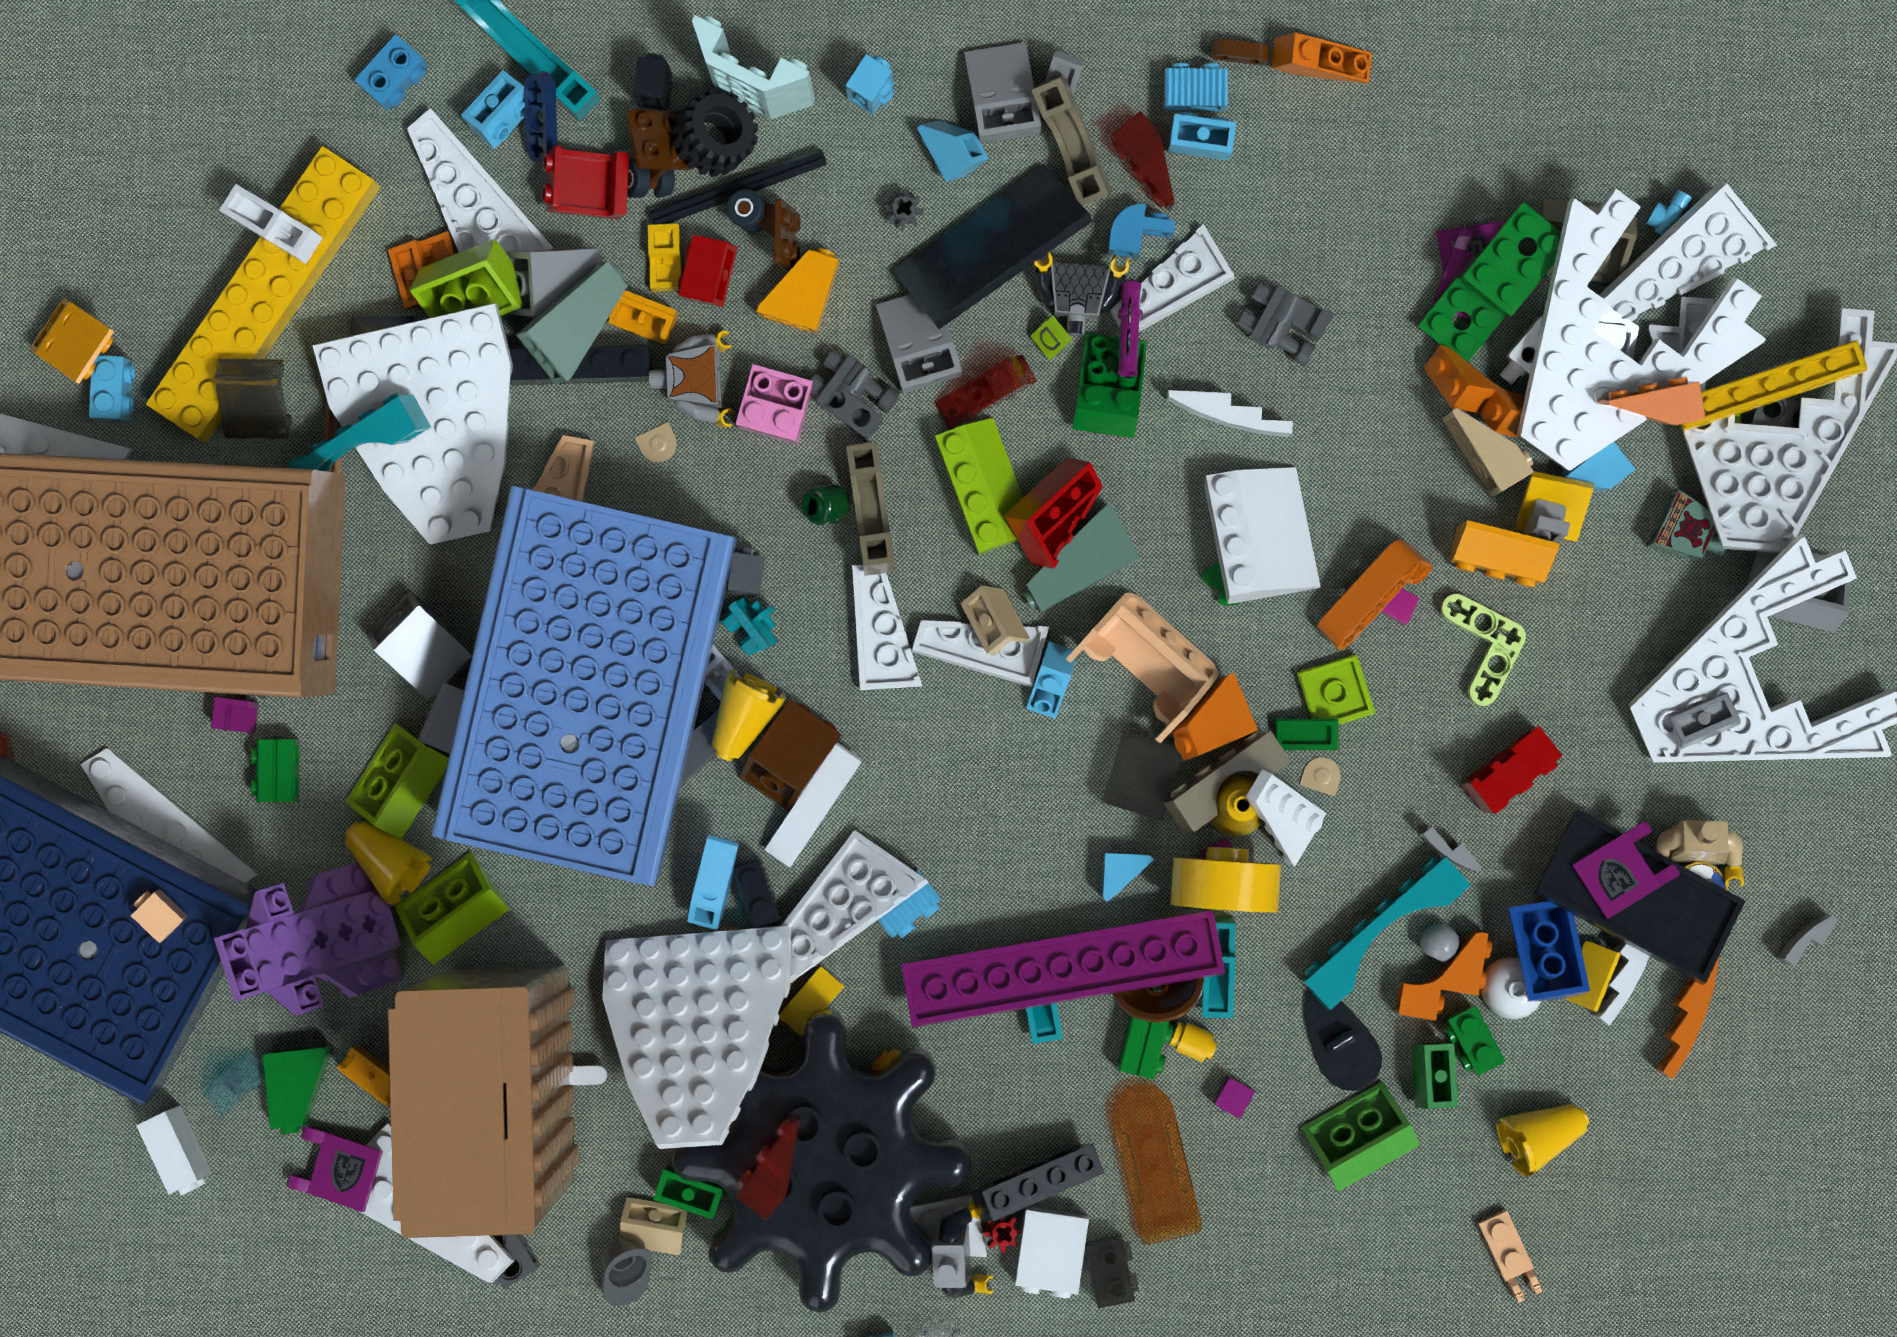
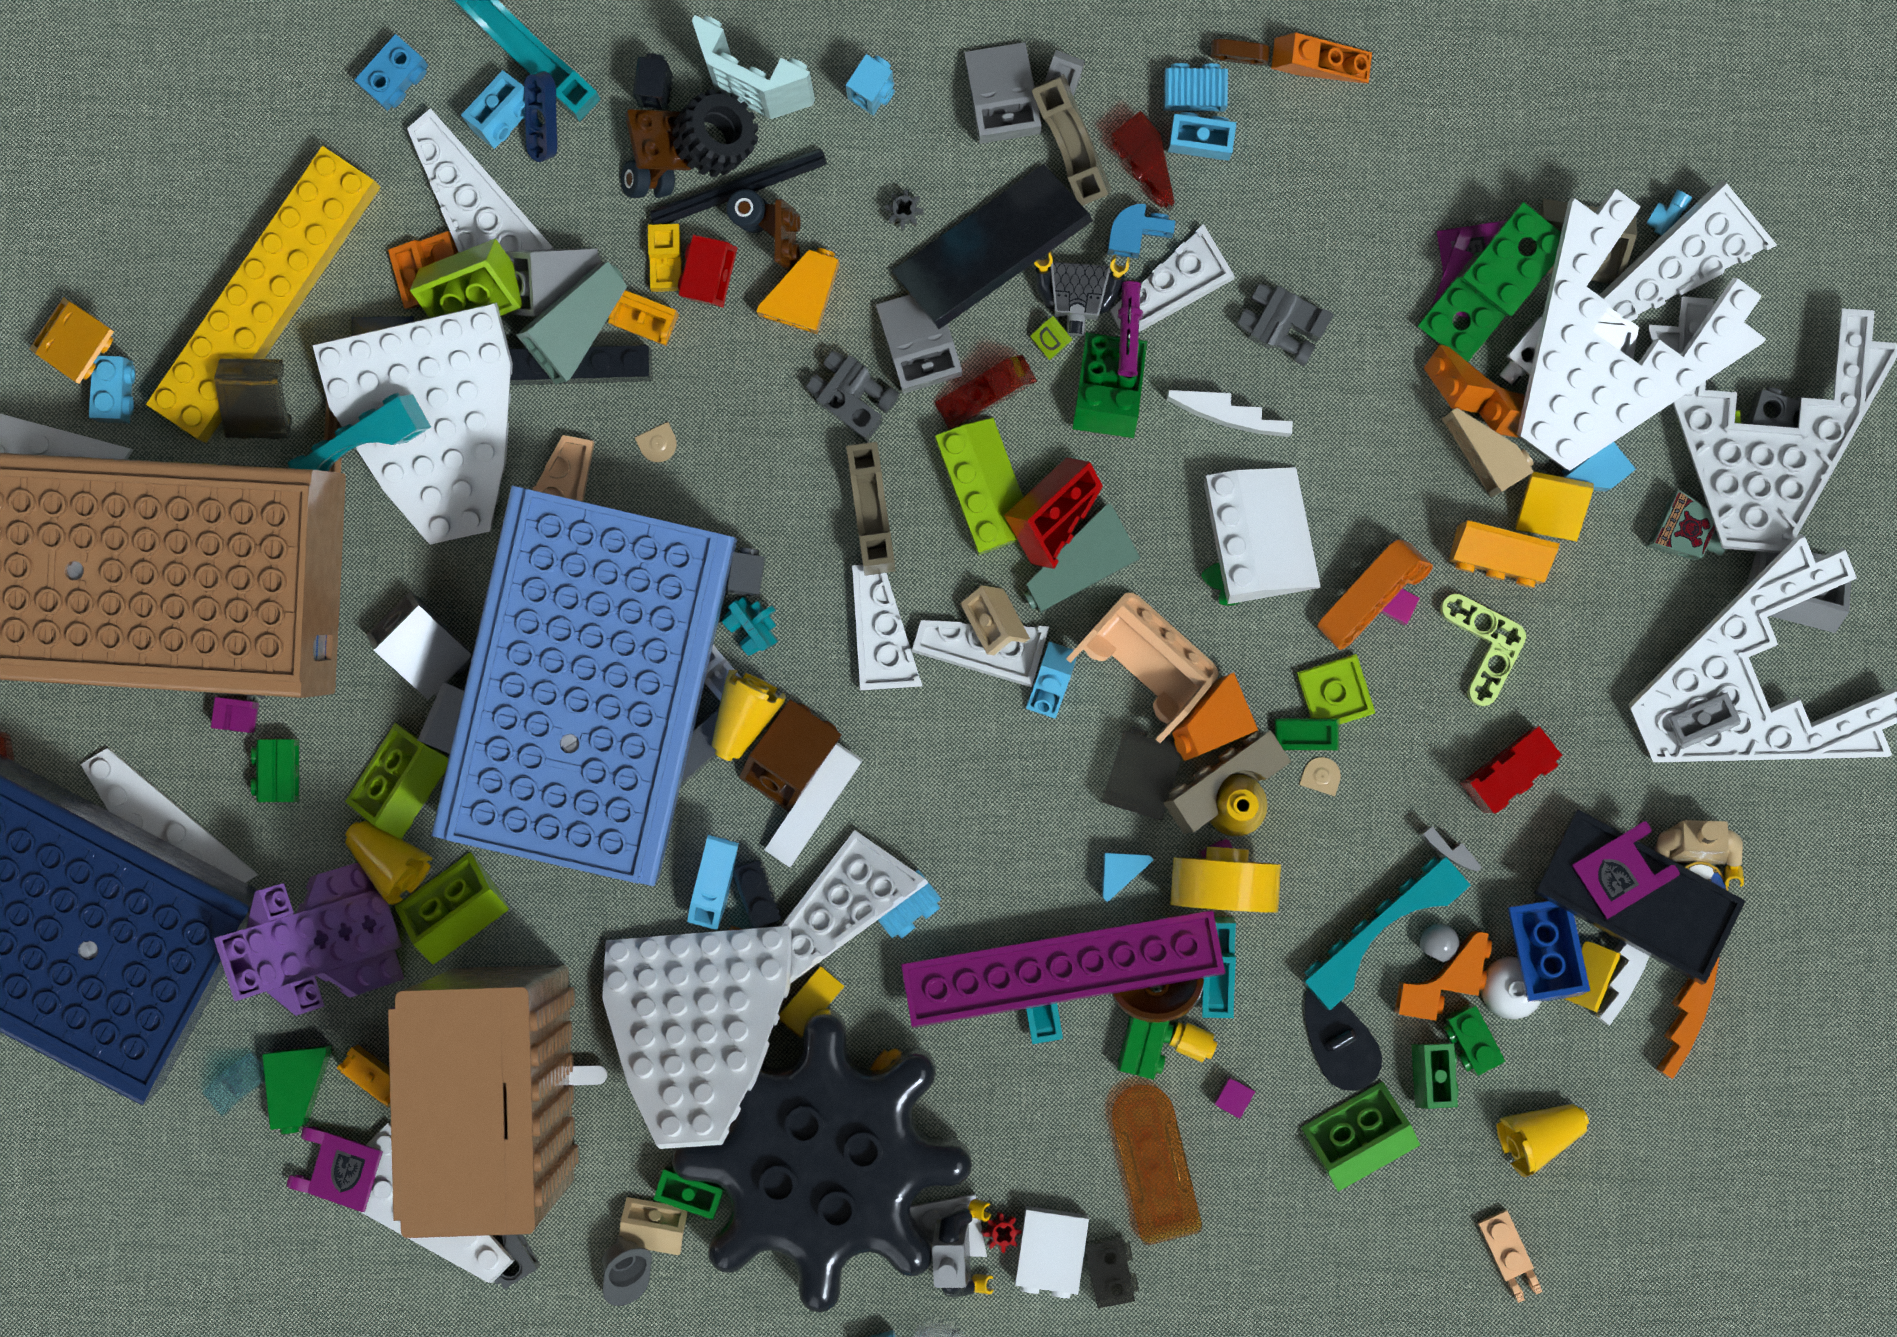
light nougat brick [131,889,188,943] -> none
white brick [136,1105,212,1196] -> none
white slope [219,184,323,264] -> none
red panel [542,145,629,220] -> none
torso [649,330,734,428] -> none
bright pink slope [736,364,813,445] -> none
clear red slope [736,1115,801,1221] -> none
dark green head [802,484,849,526] -> none
medium azure slope [917,120,989,182] -> none
black brick [970,1143,1104,1222] -> none
white wing [1246,769,1327,867] -> none
light grey slope [1523,499,1570,543] -> none
orange slope [1598,376,1706,425] -> none
yellow tile [1681,340,1868,432] -> none
light grey slope [1776,915,1839,966] -> none

